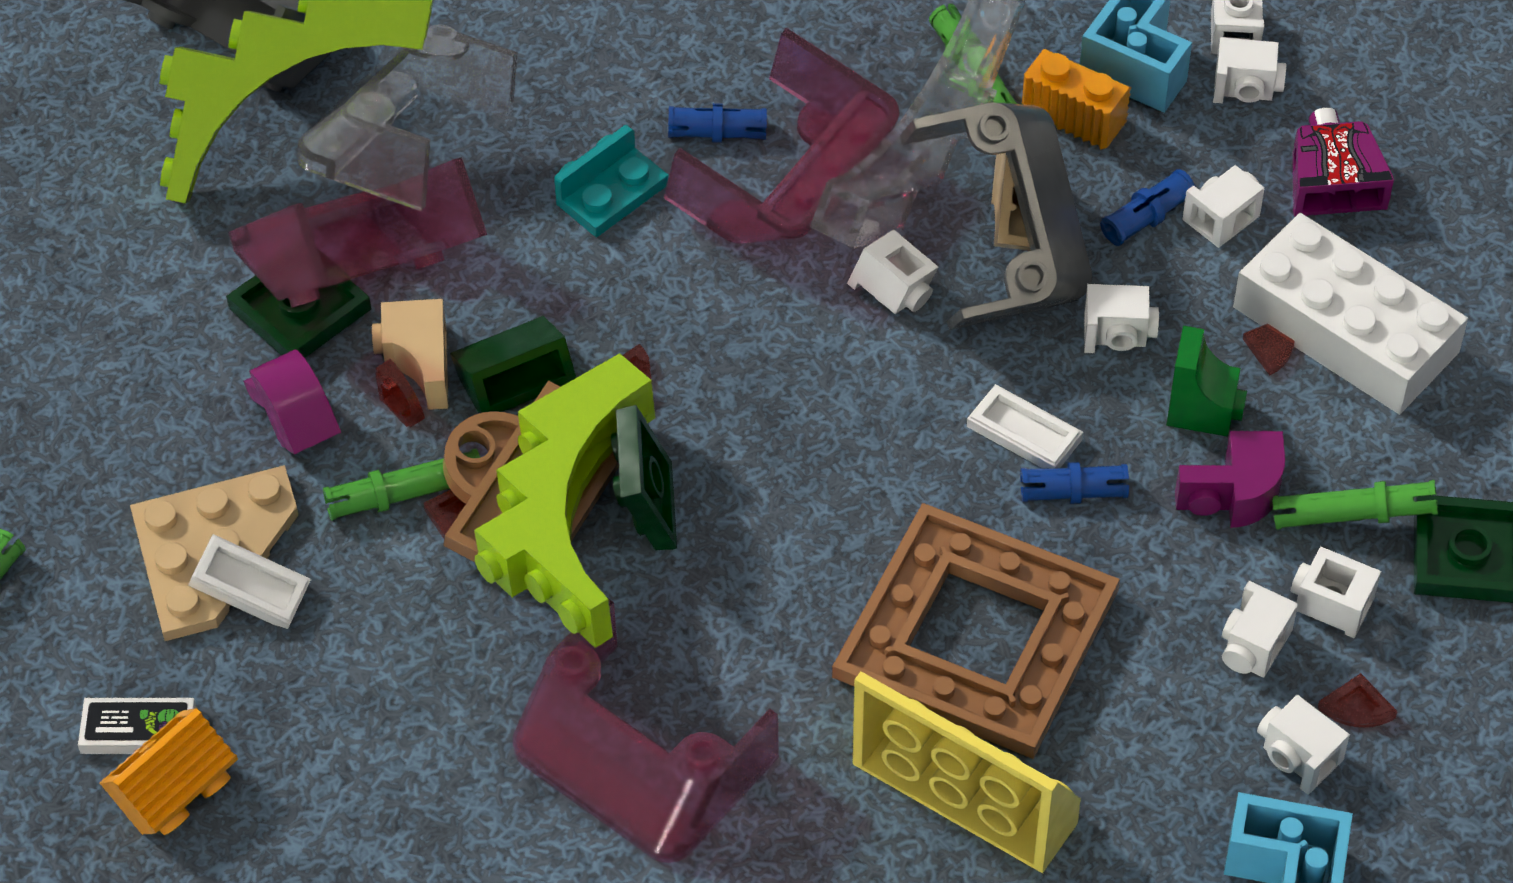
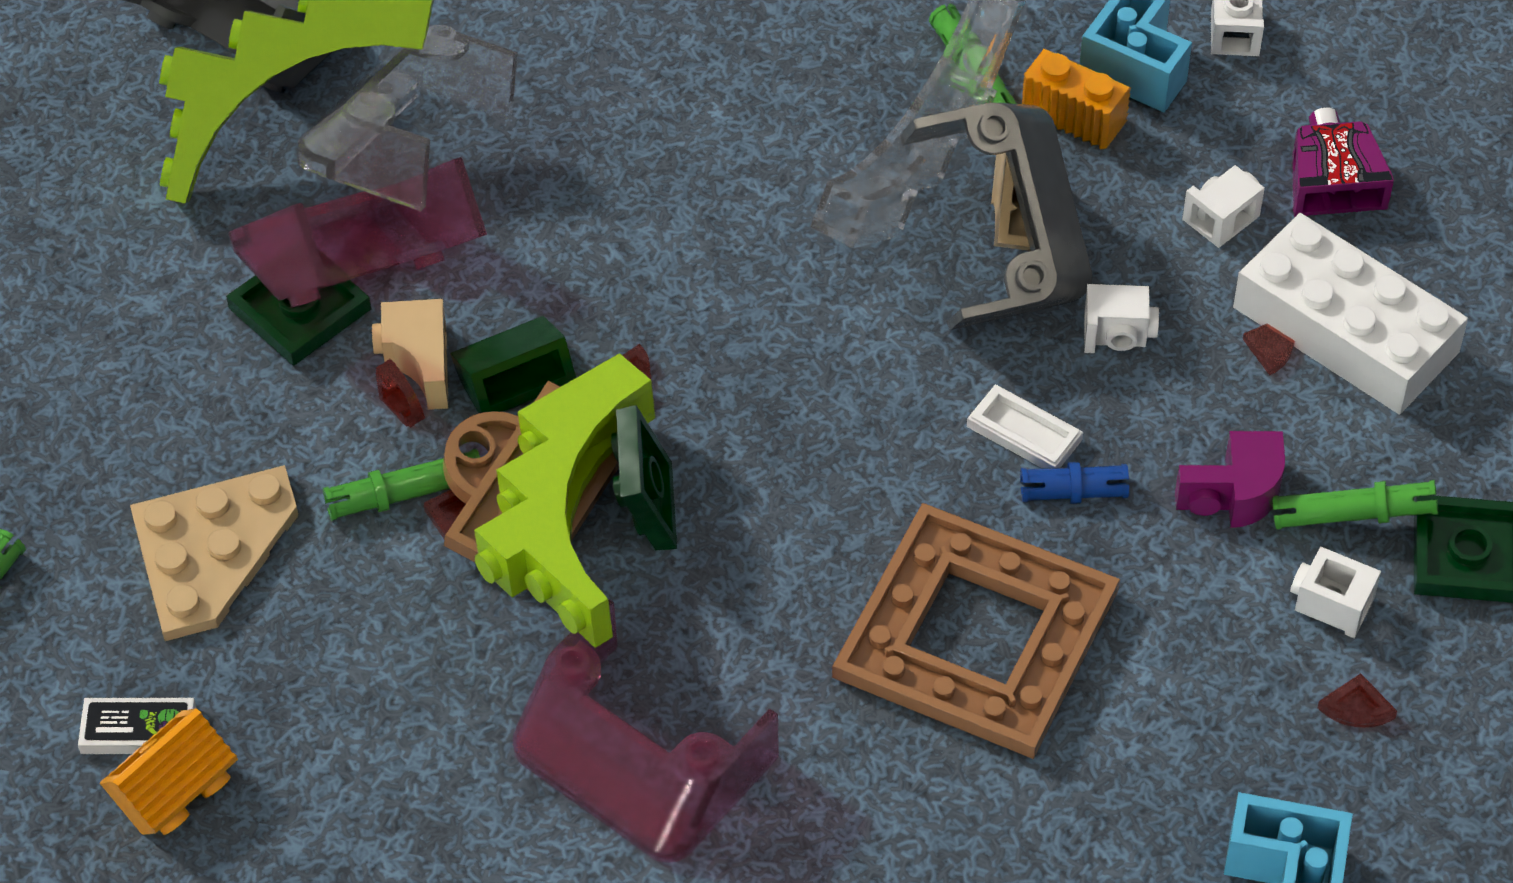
white tile [188,534,311,629] -> none
magenta brick [243,349,341,455] -> none
teal bracket [554,125,669,238] -> none
clear pink windscreen [664,28,899,244] -> none
blue pin [668,103,767,143] -> none
white brick [847,229,938,314] -> none
light yellow slope [853,671,1081,873] -> none
blue pin [1100,169,1195,246] -> none
green arch [1166,325,1247,437] -> none
white brick [1213,37,1286,104] -> none
white brick [1222,581,1298,678] -> none
white brick [1257,695,1350,795] -> none

